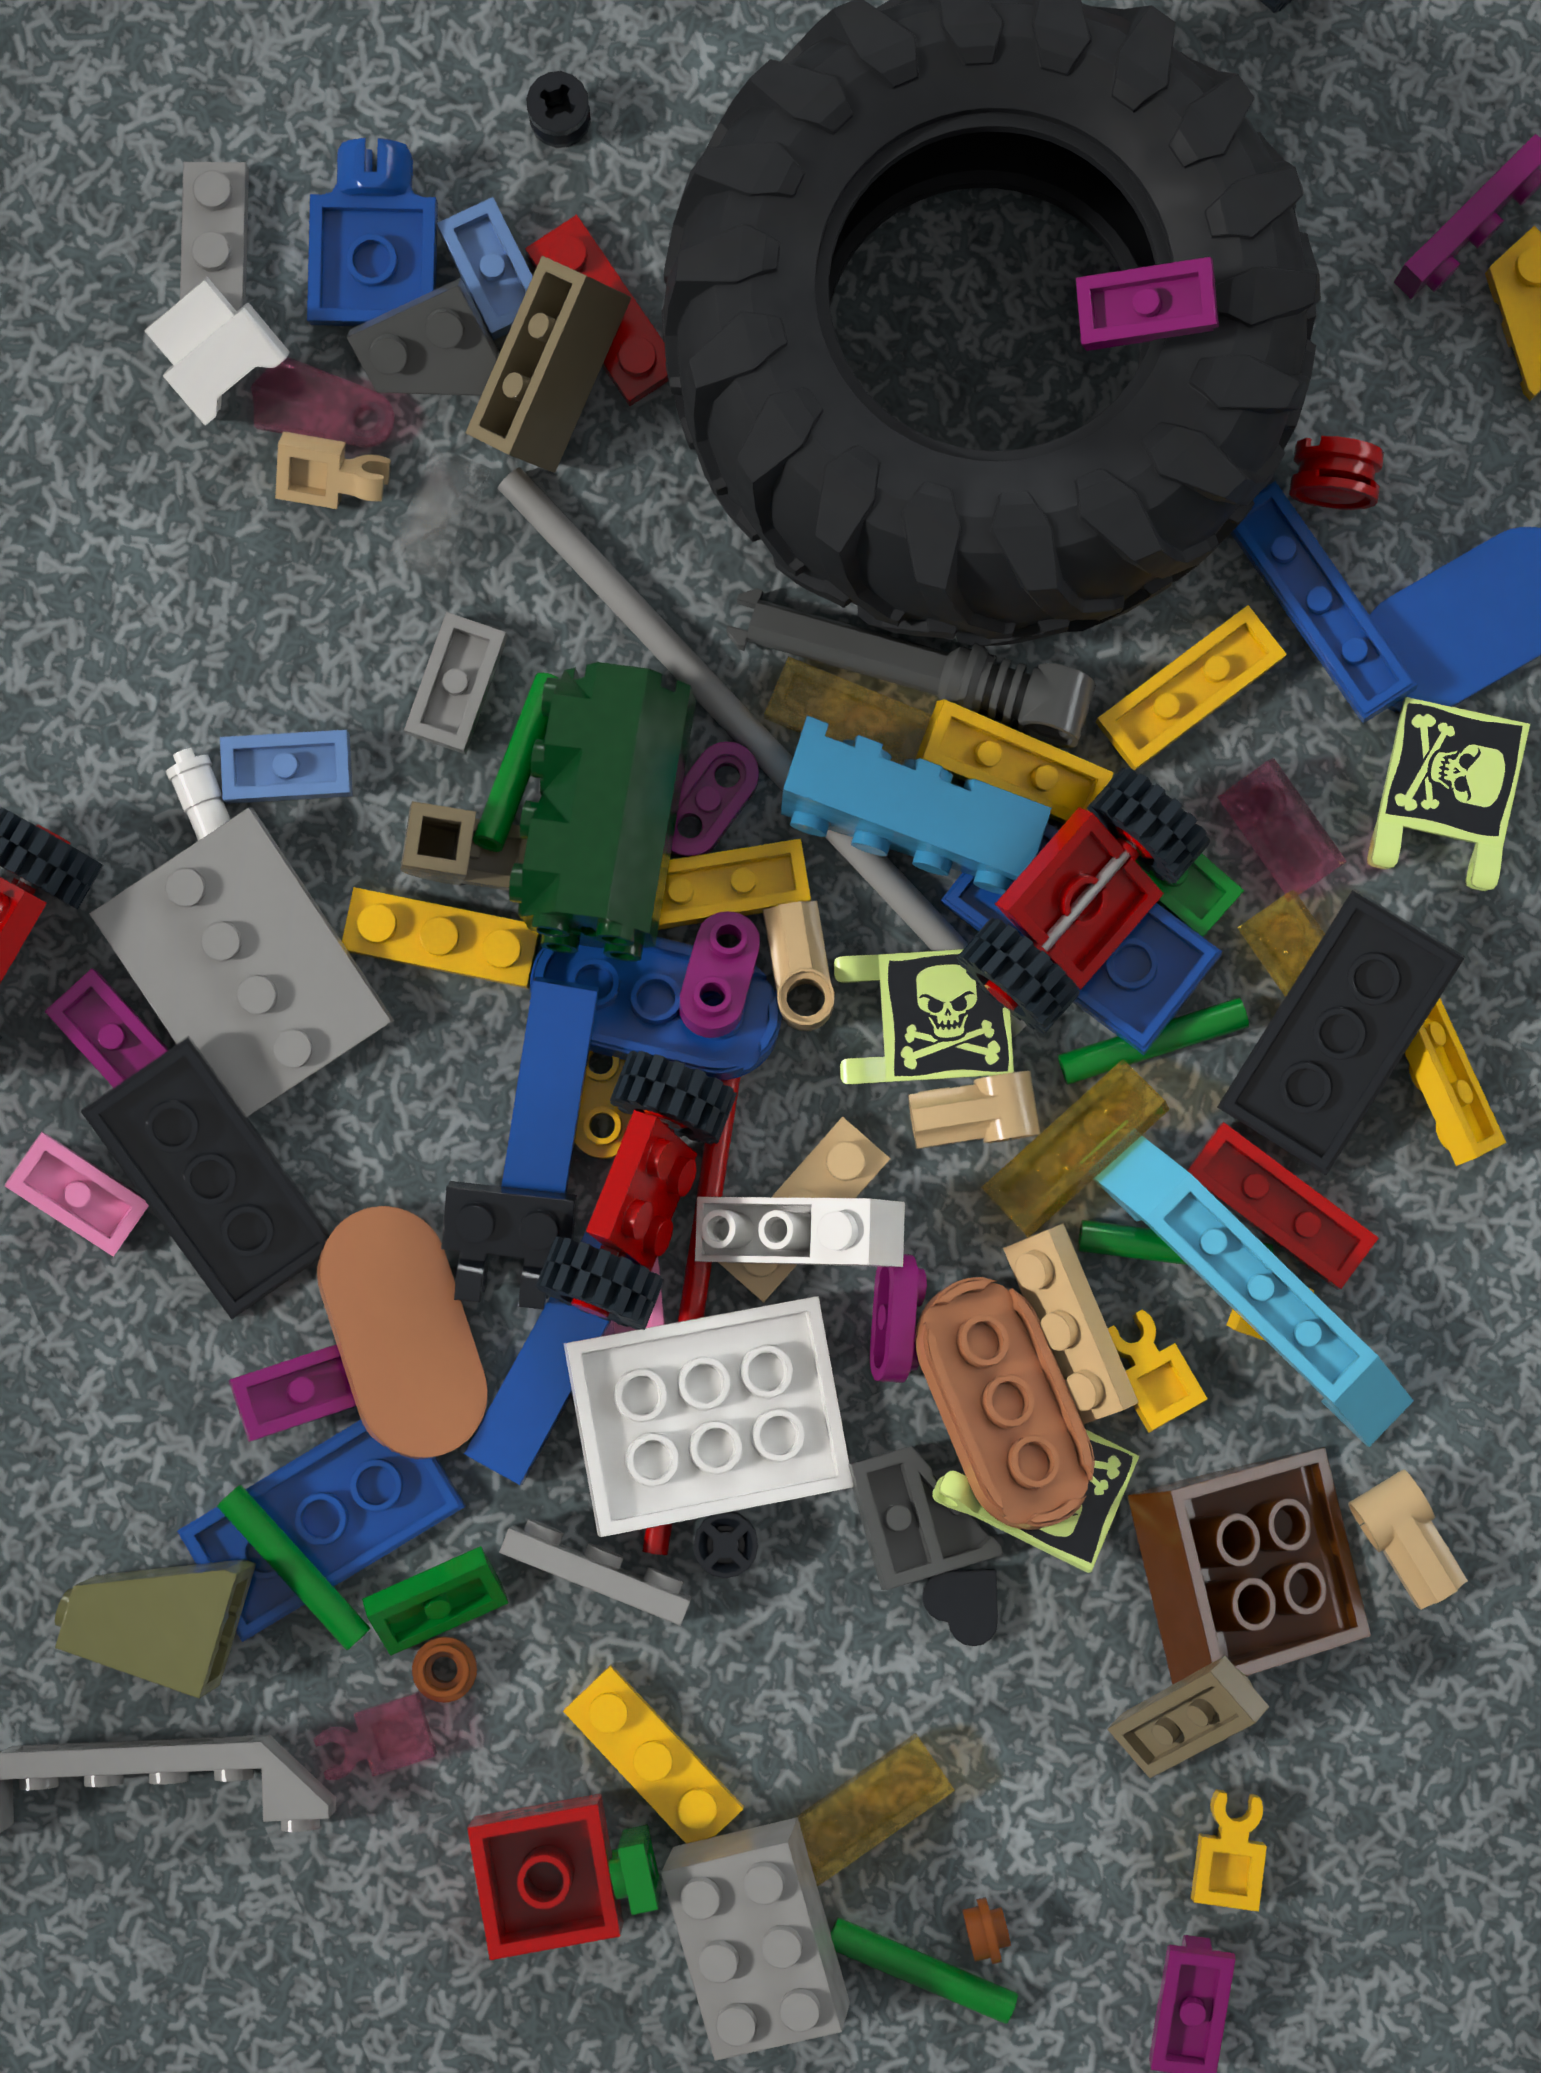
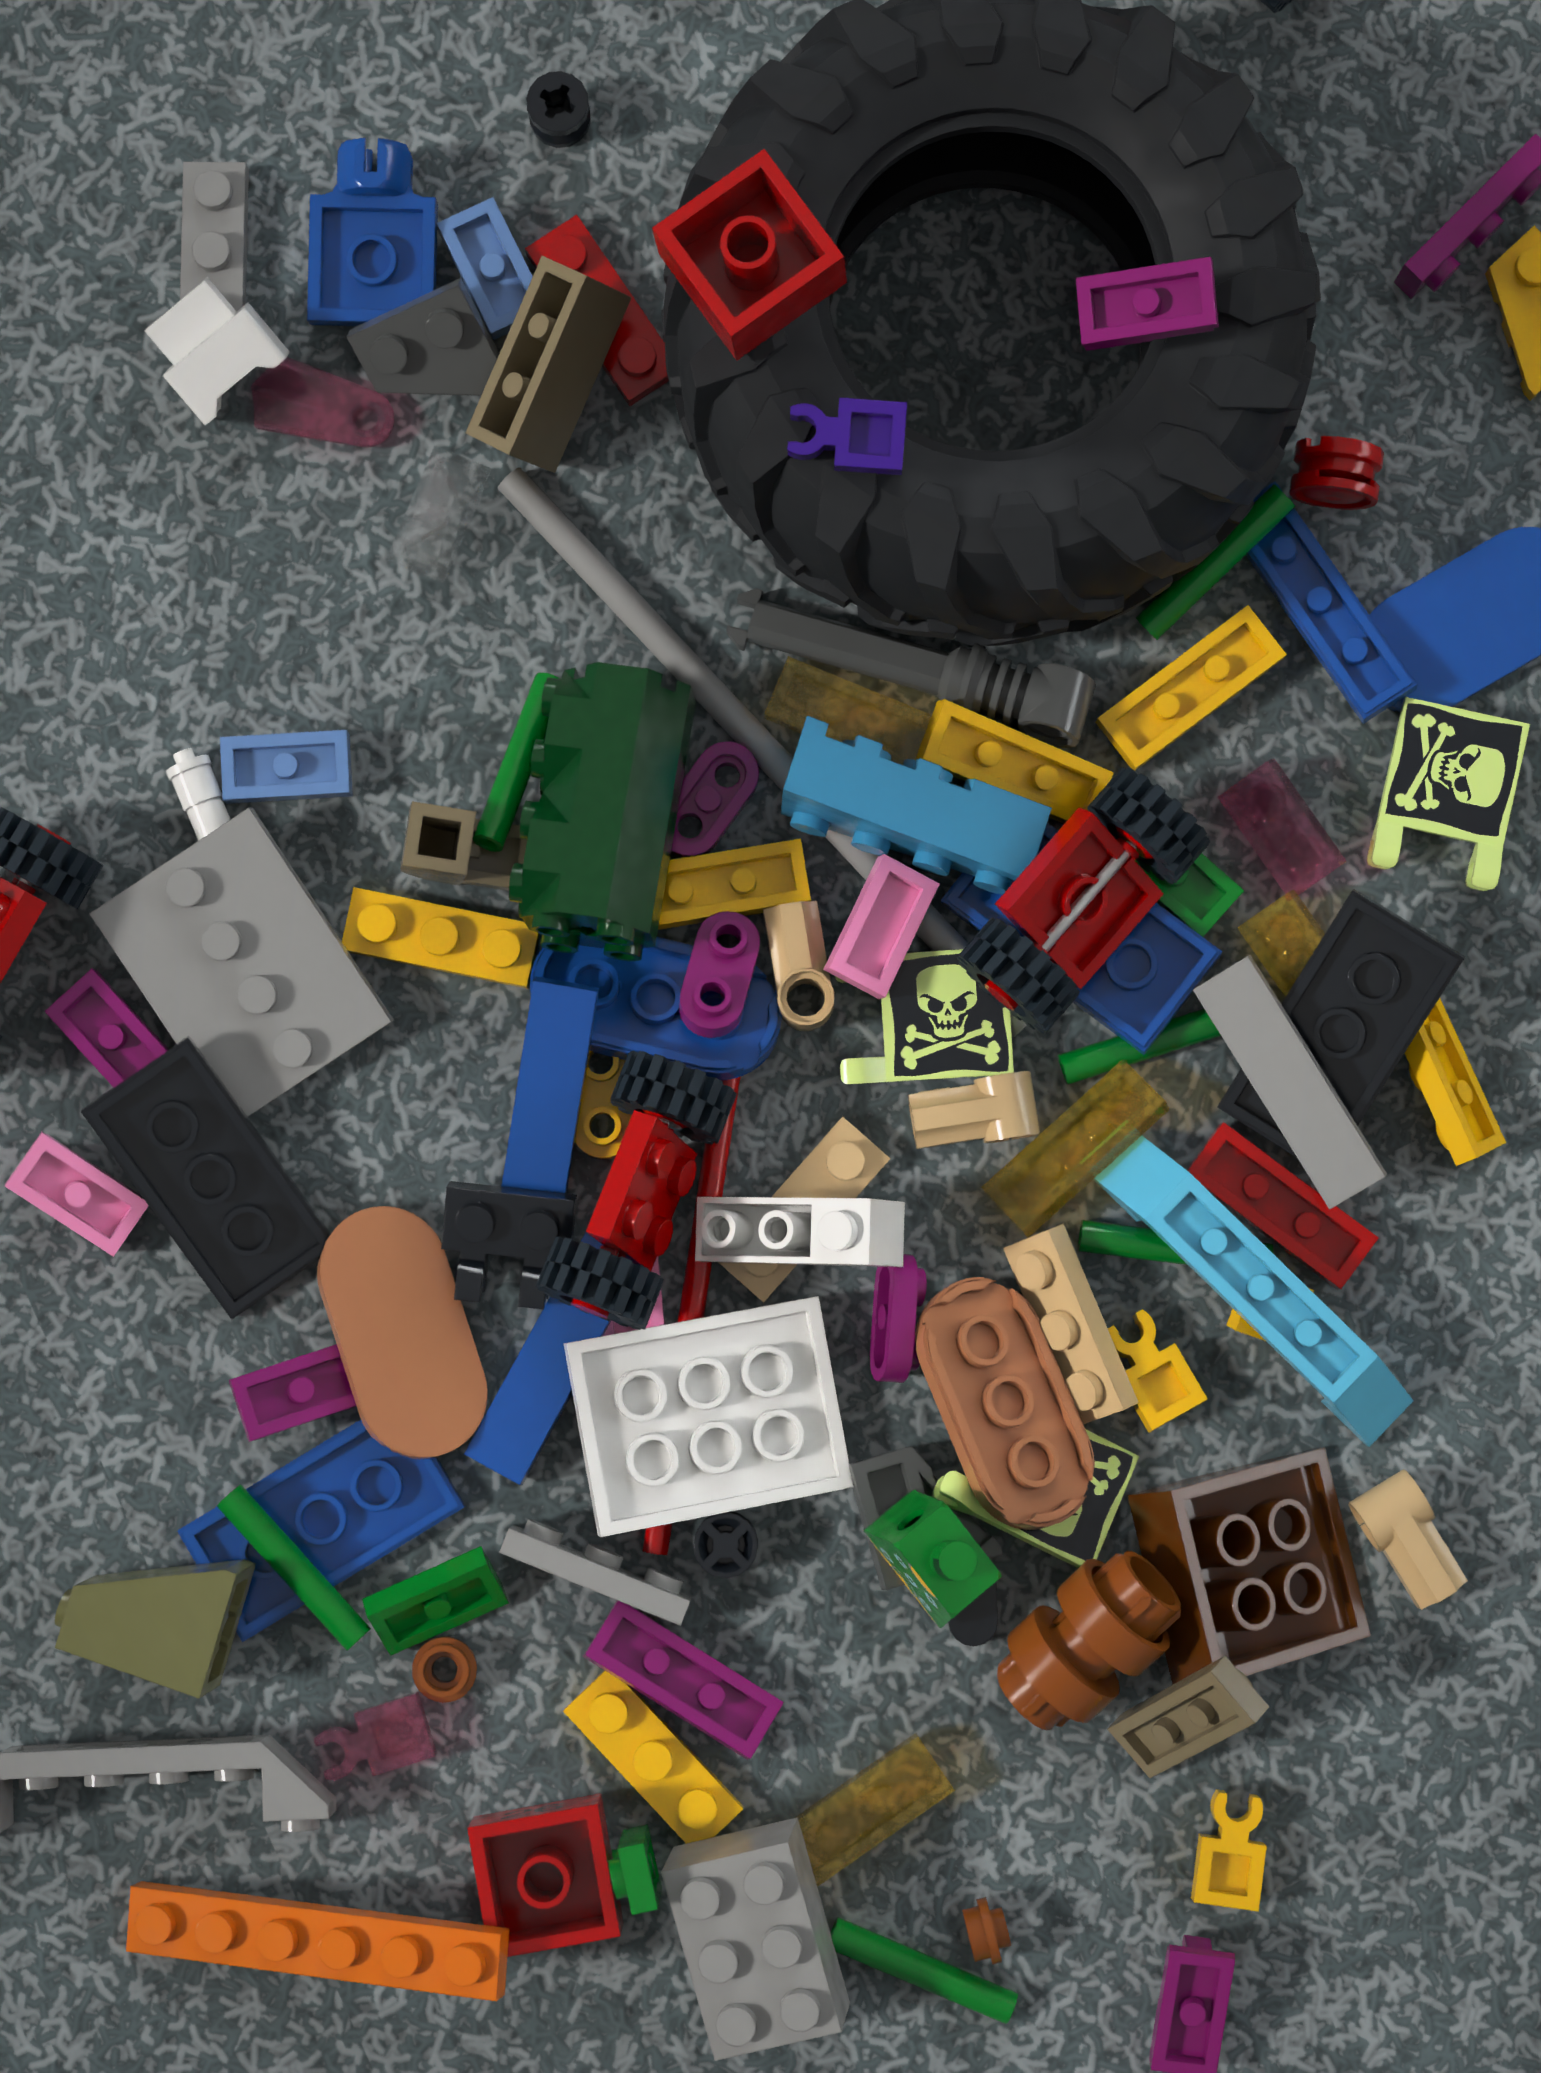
tan plate [275,431,391,509] -> none
light grey plate [404,612,508,755] -> none
none -> orange plate [126,1881,509,2001]
none -> magenta plate [583,1600,784,1760]
none -> red brick [652,149,847,361]
none -> dark purple plate [787,398,907,475]
none -> bright pink tile [823,854,940,999]
none -> green torso [863,1490,1002,1628]
none -> dark orange piece [997,1551,1181,1730]
none -> green piece [1136,484,1296,640]
none -> light grey tile [1193,955,1387,1209]

